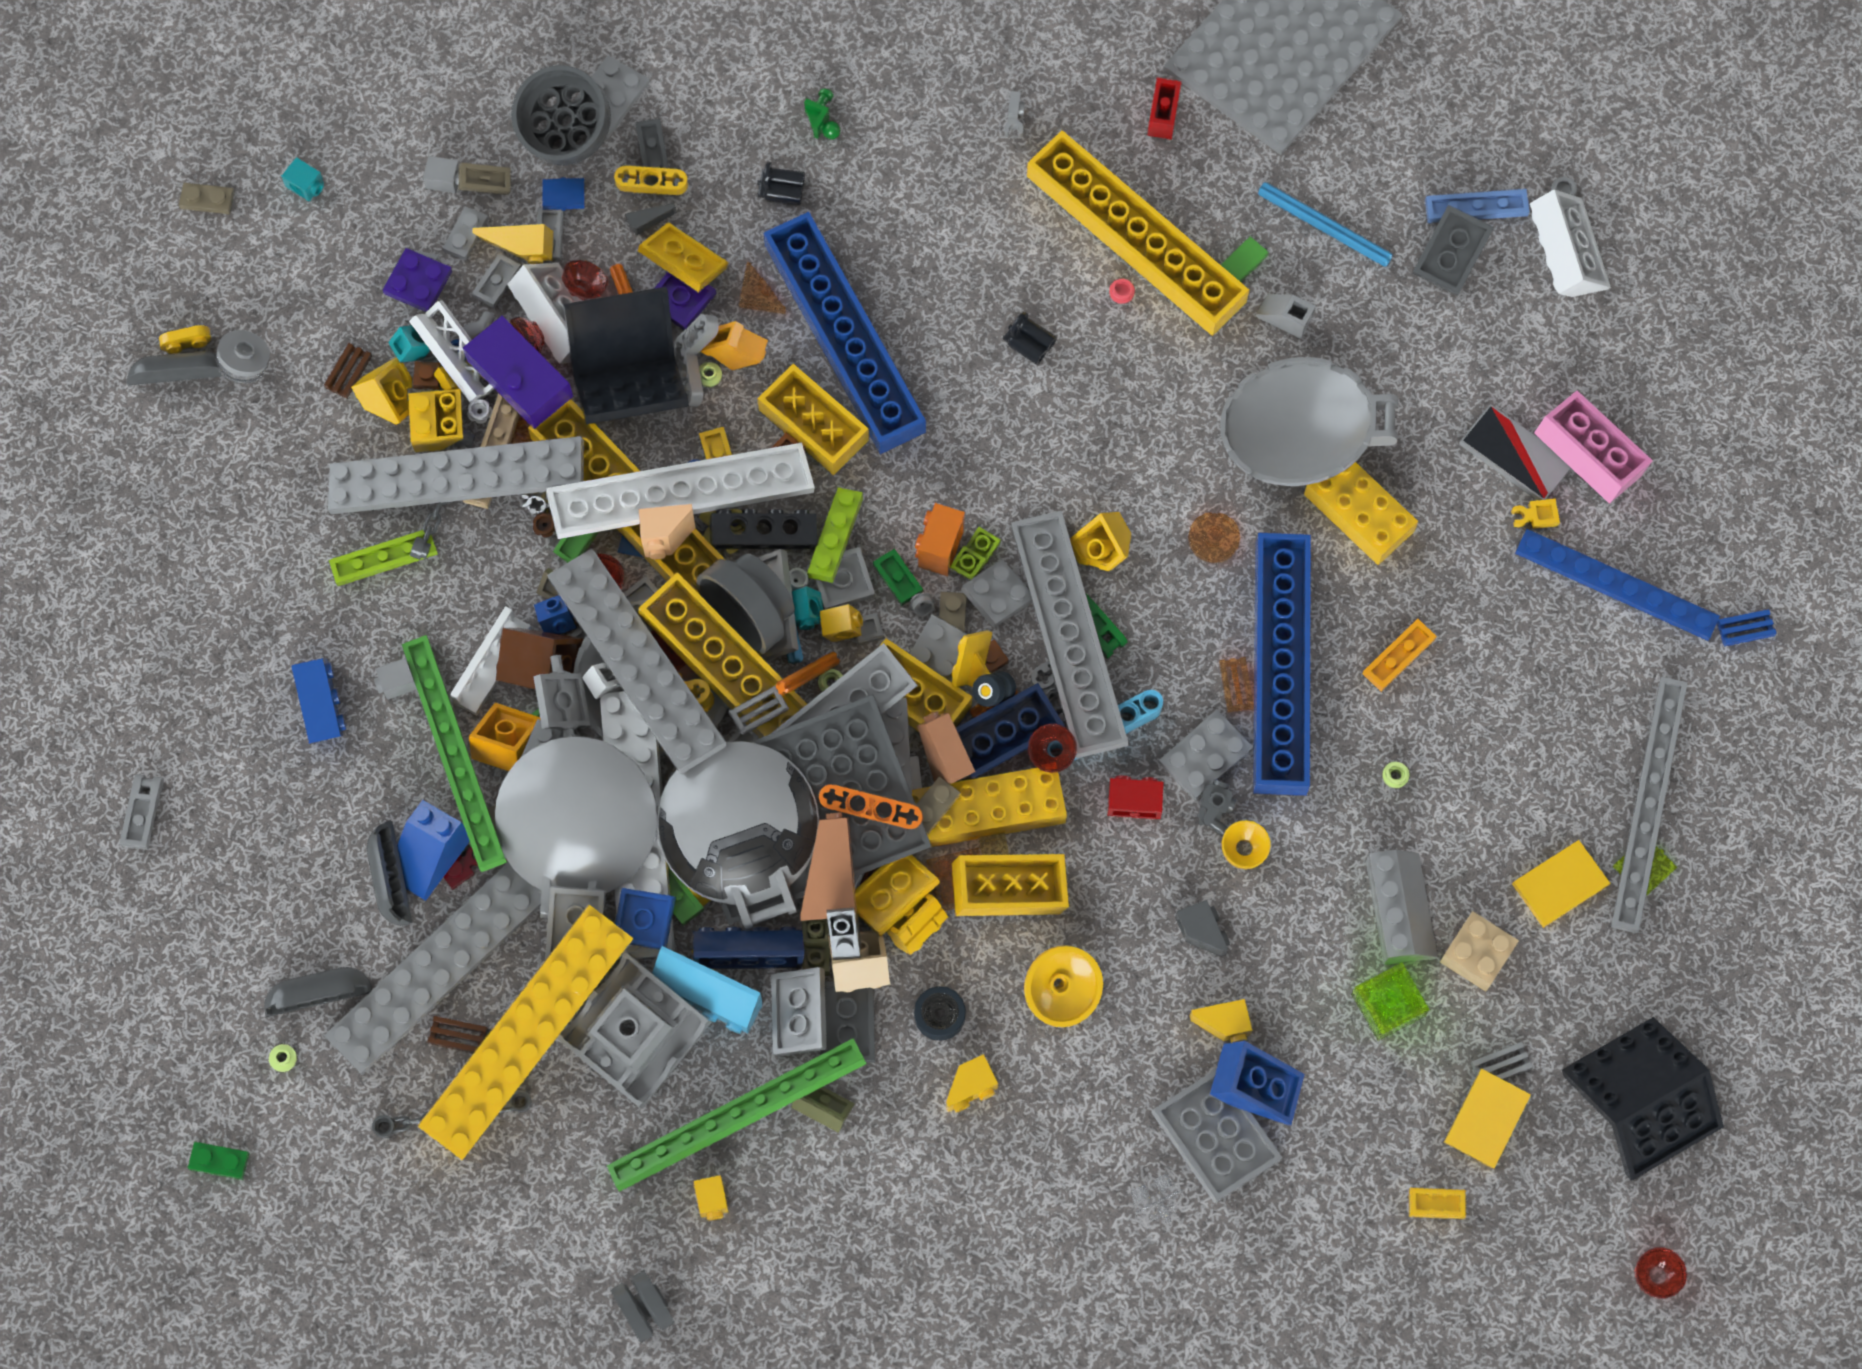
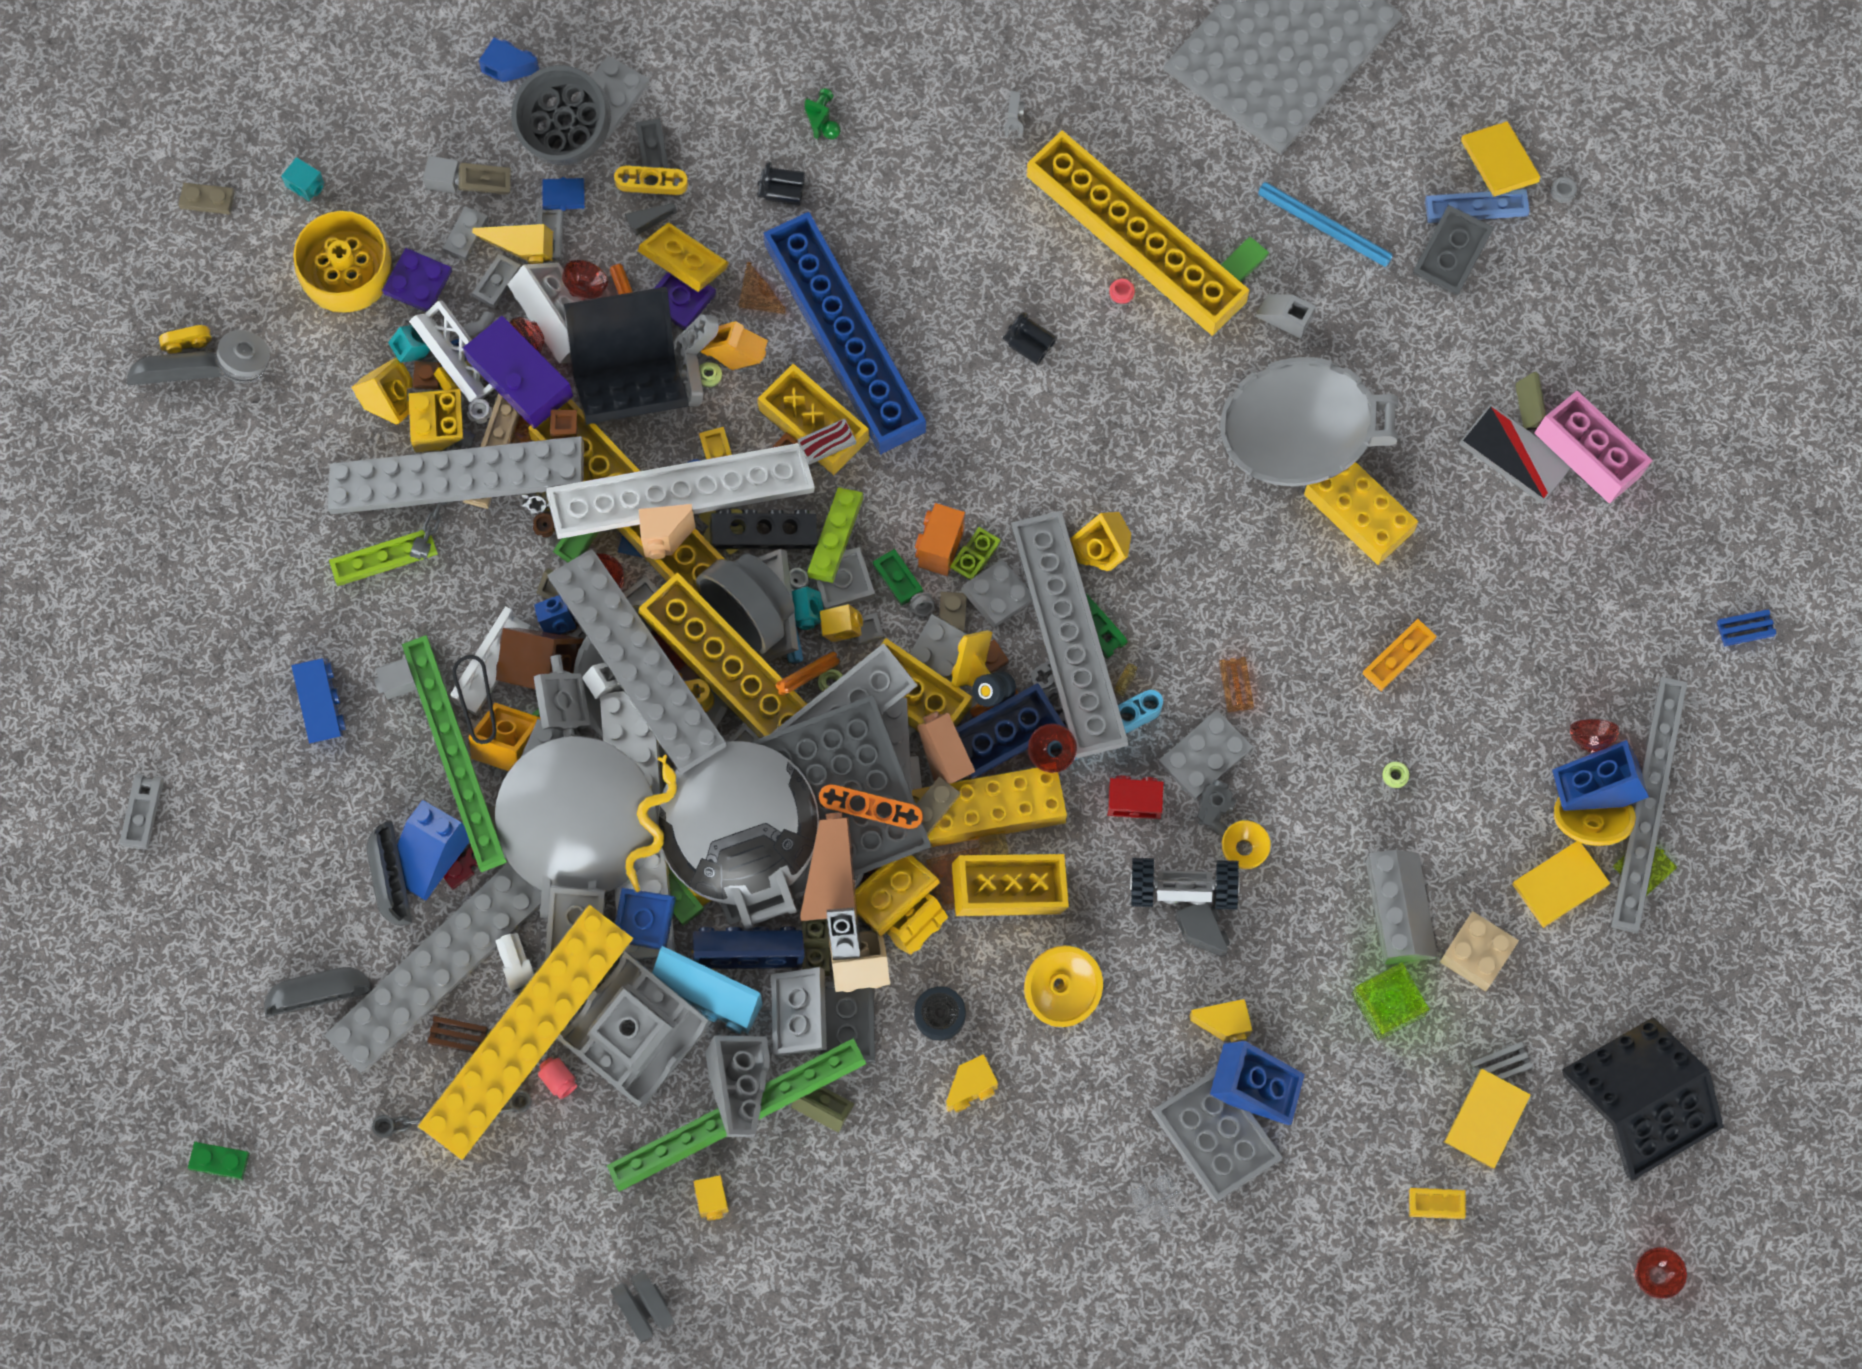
yellowish green plate [269,1044,297,1072] -> none
reddish brown tile [324,343,372,399] -> none
light grey tile [729,685,789,736] -> none
red brick [1147,77,1182,140] -> none
clear orange tile [1188,512,1240,563] -> none
blue brick [1253,533,1311,796] -> none
yellow plate [1511,498,1560,529] -> none
blue plate [1515,529,1720,641] -> none
white slope [1530,190,1611,297] -> none
none -> yellow wheel [293,211,393,313]
none -> black piece [452,655,497,744]
none -> blue slope [479,37,539,82]
none -> white piece [496,933,534,991]
none -> coral brick [538,1057,578,1099]
none -> dark orange plate [550,410,578,438]
none -> yellow animal [625,755,677,892]
none -> light grey wedge [705,1036,770,1137]
none -> tile [798,419,856,465]
none -> clear yellow tile [1115,663,1138,697]
none -> plate [1130,858,1240,910]
none -> yellow tile [1461,121,1540,197]
none -> olive slope [1515,372,1546,430]
none -> blue slope [1552,740,1649,811]
none -> yellow dish [1554,798,1636,846]
none -> clear red piece [1570,719,1619,753]

